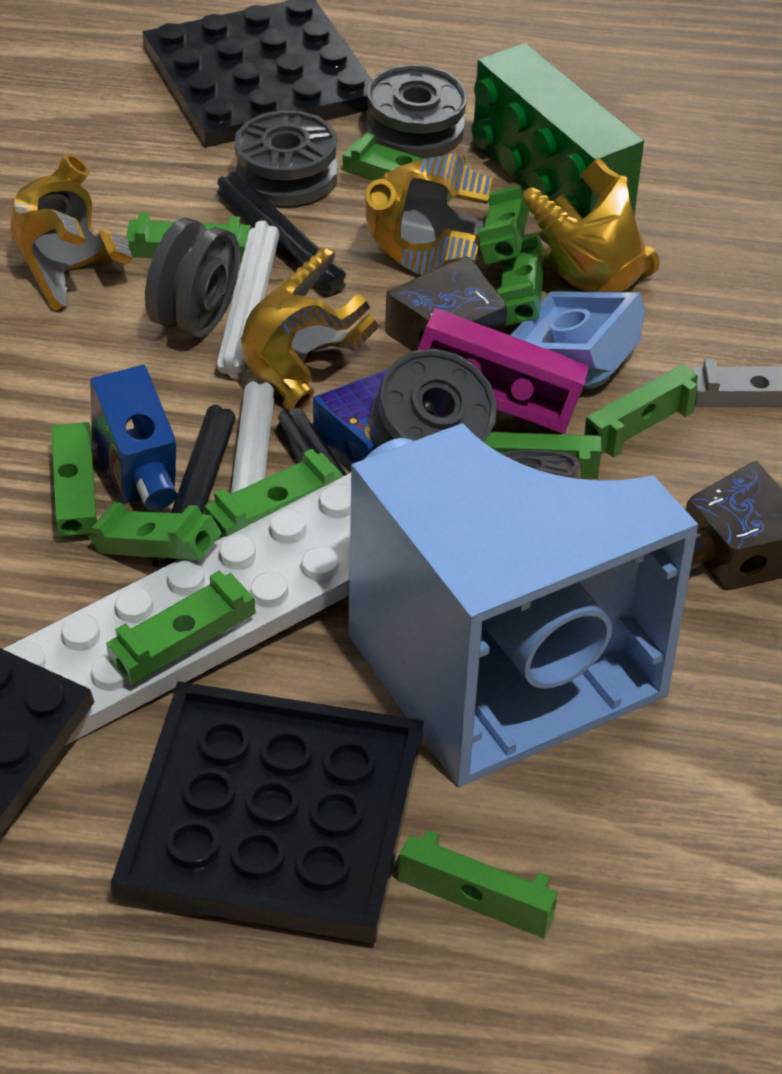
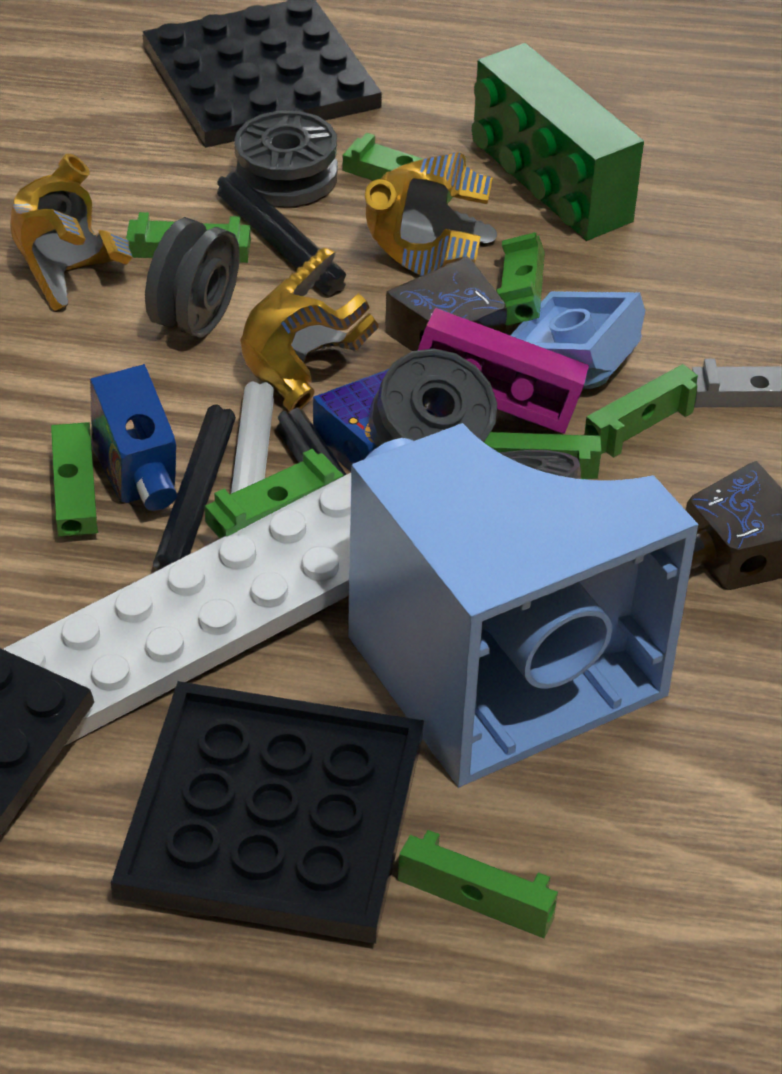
bright green piece [88,502,222,560] -> none
bright green piece [106,570,256,685] -> none
white axle [217,221,279,379] -> none
dark grey wheel [366,64,467,159] -> none
bright green piece [477,185,529,265] -> none
pearl gold piece [523,158,660,292] -> none

